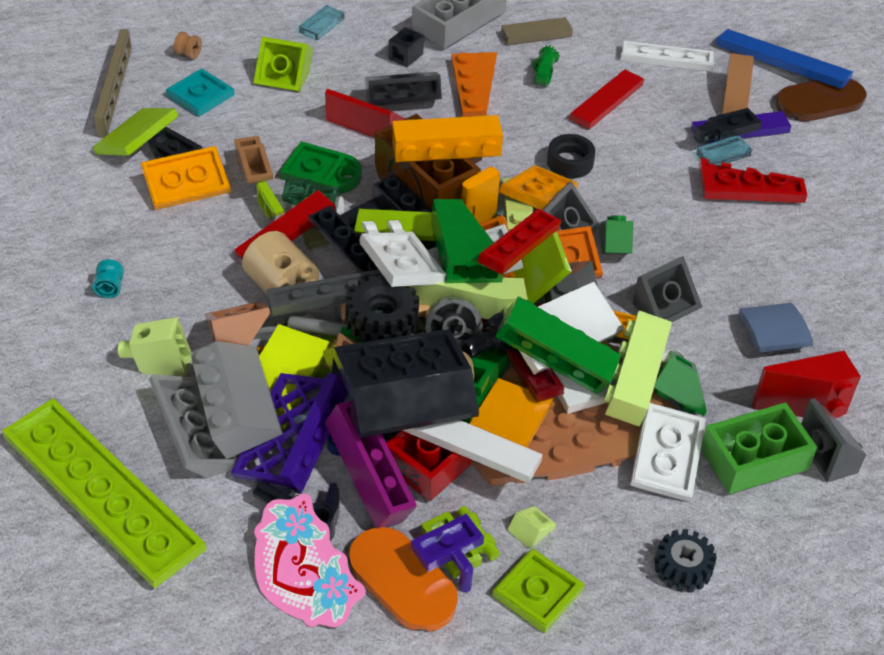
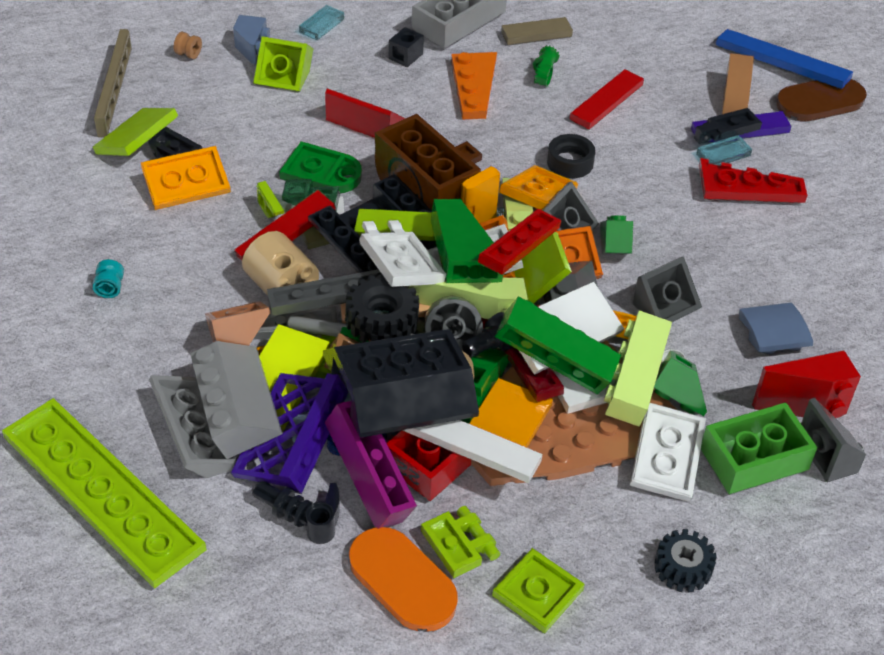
yellowish green torso [118,317,191,376] -> none
teal tile [166,68,235,117] -> none
medium nougat slope [234,136,274,183] -> none
sticker [254,493,366,627] -> none
black brick [365,71,442,105] -> none
light orange brick [392,115,503,162] -> none
dark purple plate [411,513,484,593] -> none
yellowish green slope [508,506,556,548] -> none
white tile [620,41,714,72] -> none
none -> sand blue slope [233,15,270,64]

